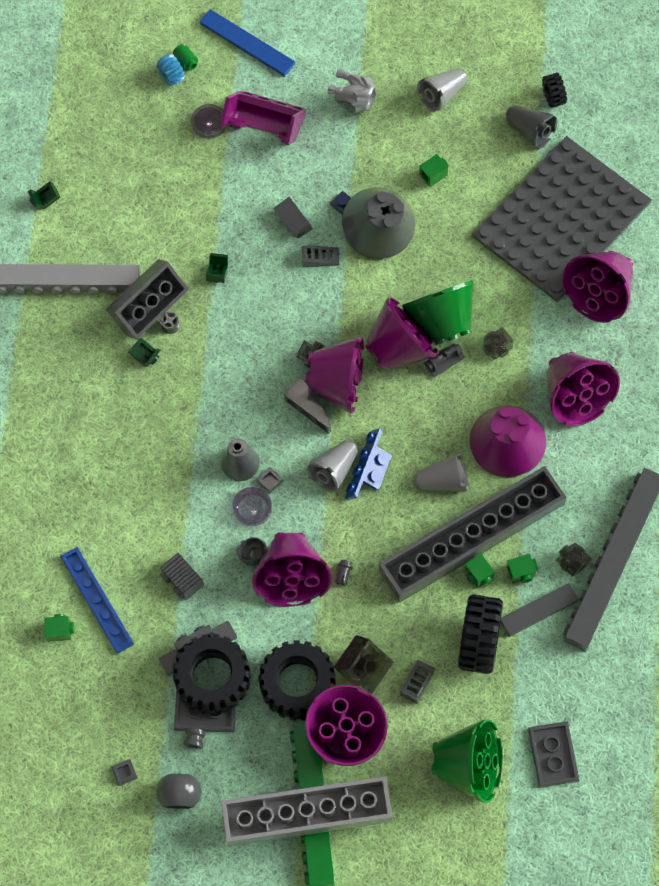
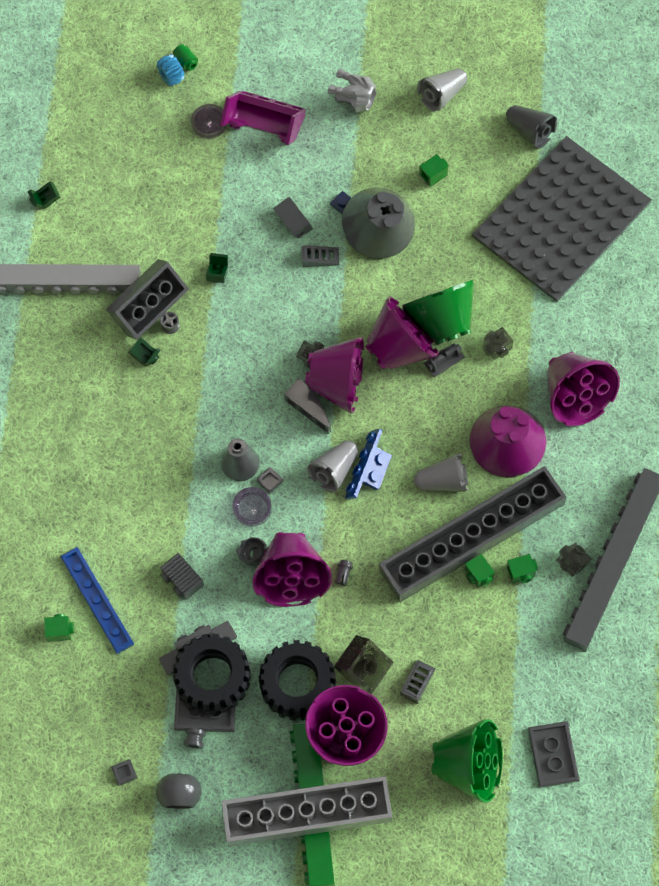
blue tile [199,9,295,77] -> none
black tyre [458,594,503,674] -> none
dark grey tile [501,583,579,637] -> none
black tyre [542,73,567,108] -> none
magenta cone [562,251,634,323] -> none

